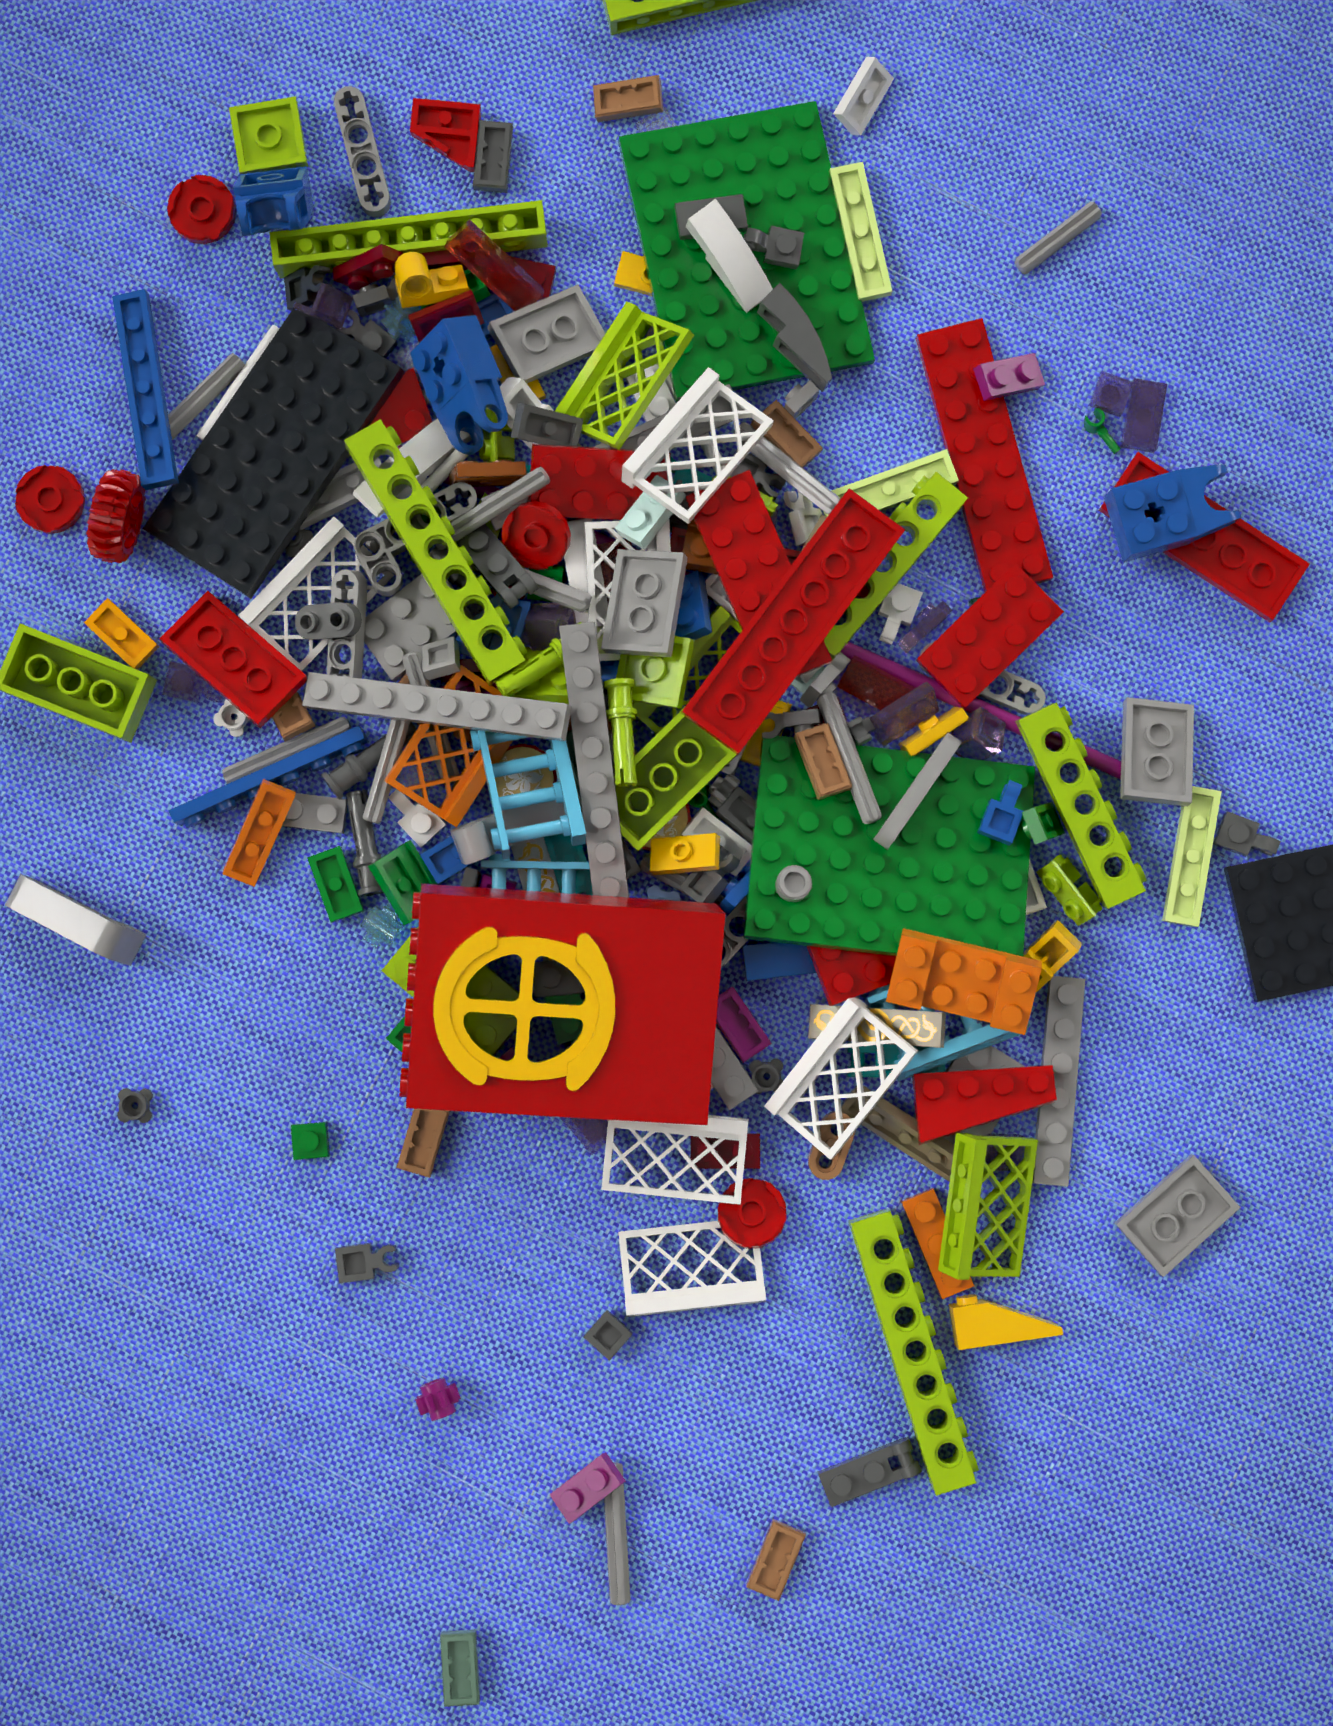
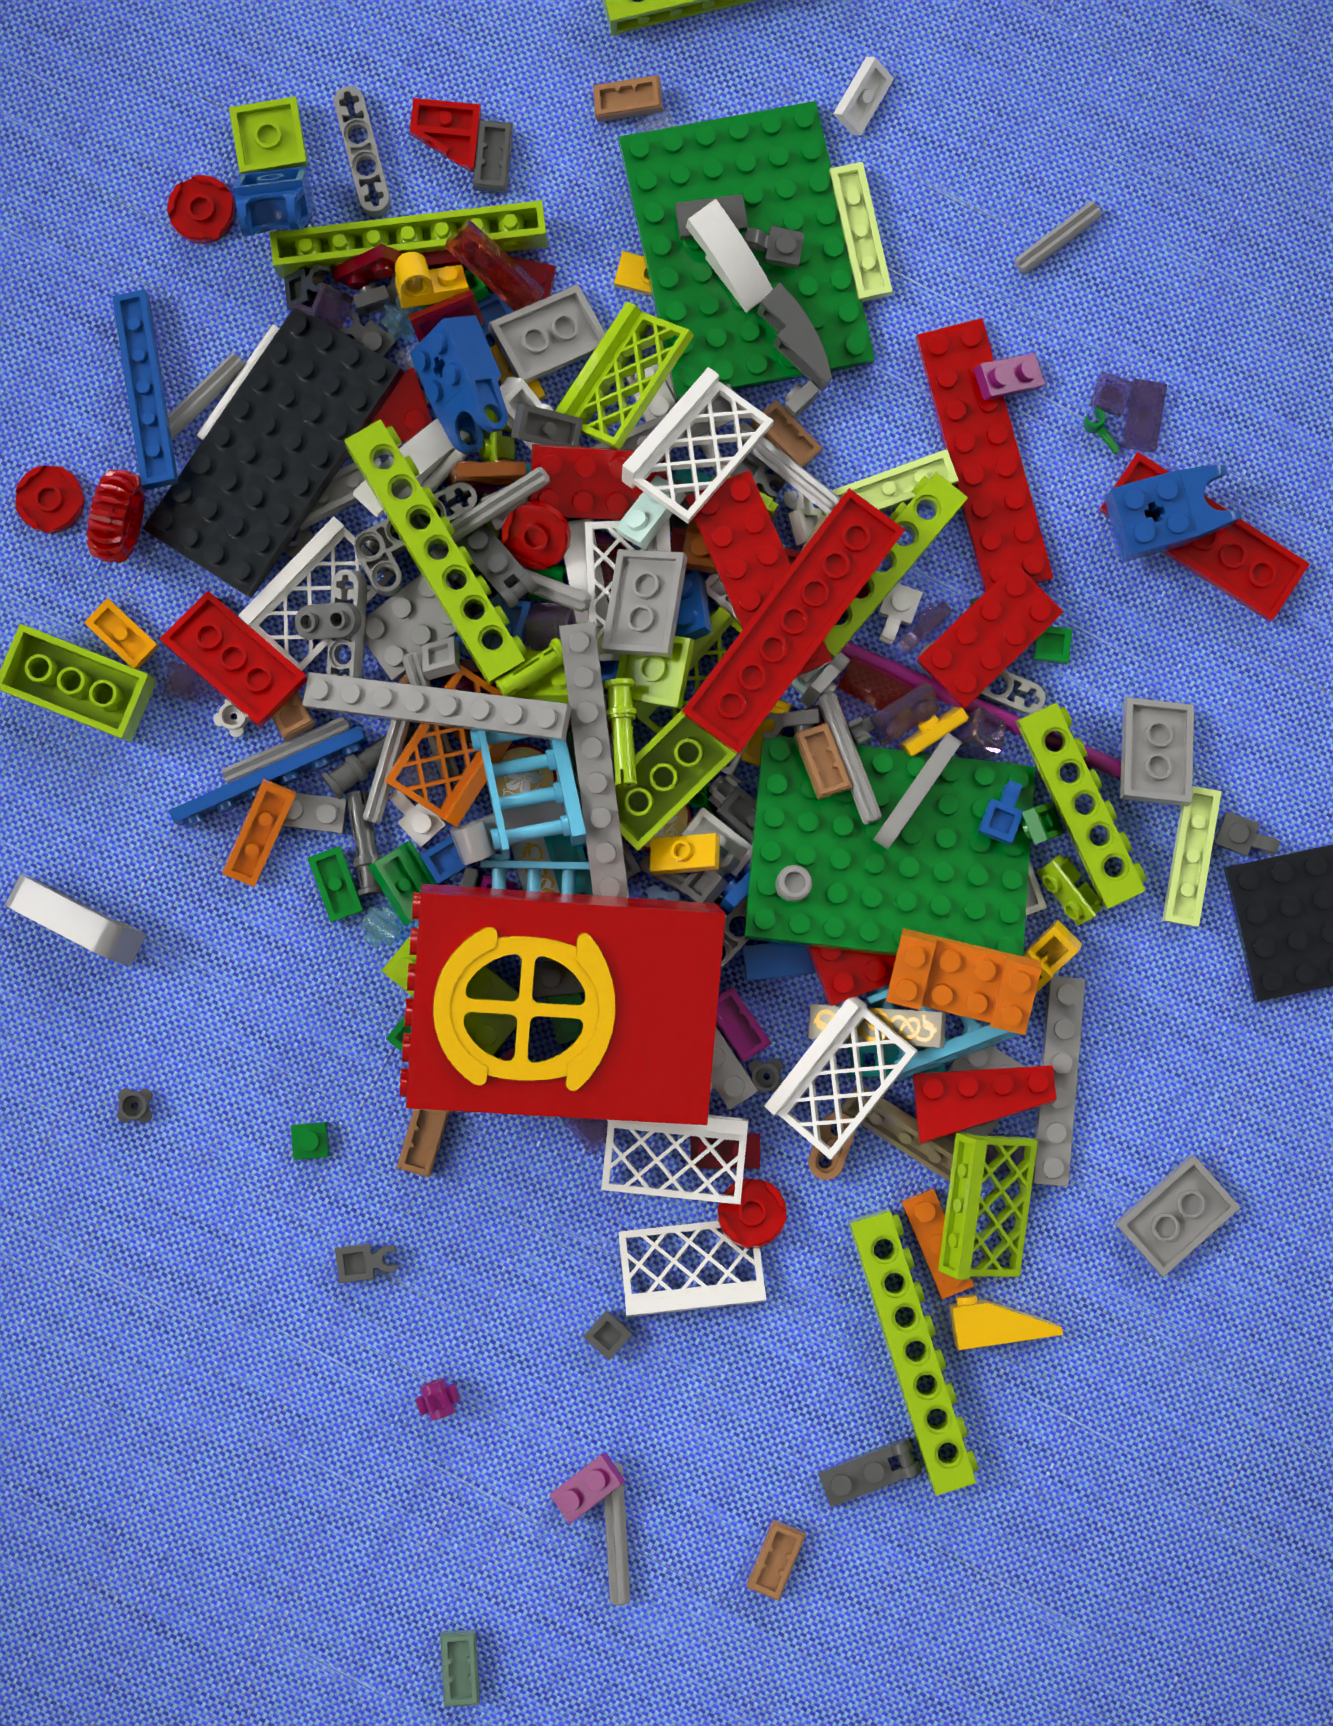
none -> green plate [1033,626,1072,665]

